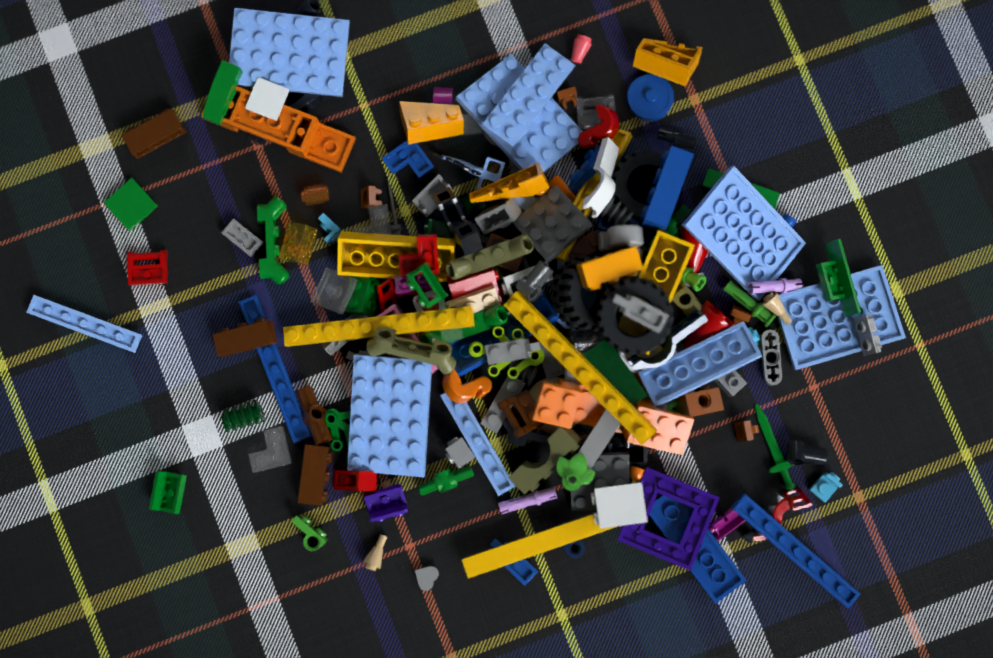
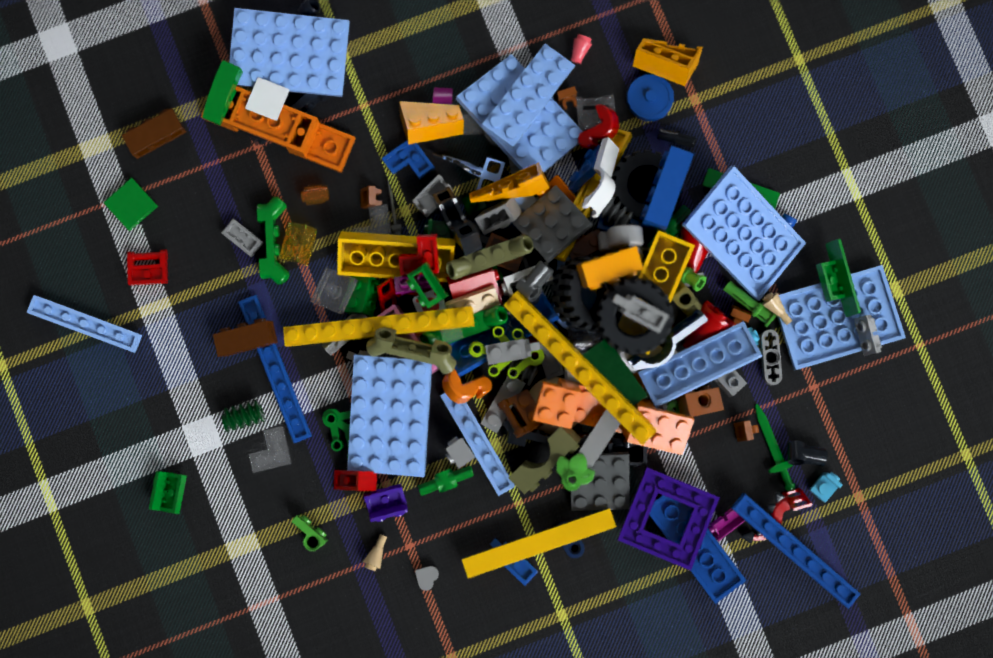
reddish brown piece [295,386,332,446] -> none
reddish brown brick [298,445,333,506] -> none
medium azure bracket [318,213,341,244] -> none
lavender pin [498,486,557,515] -> none
white brick [591,482,647,529] -> none
orange hinge [629,466,645,484] -> none
lavender pin [747,278,803,294] -> none

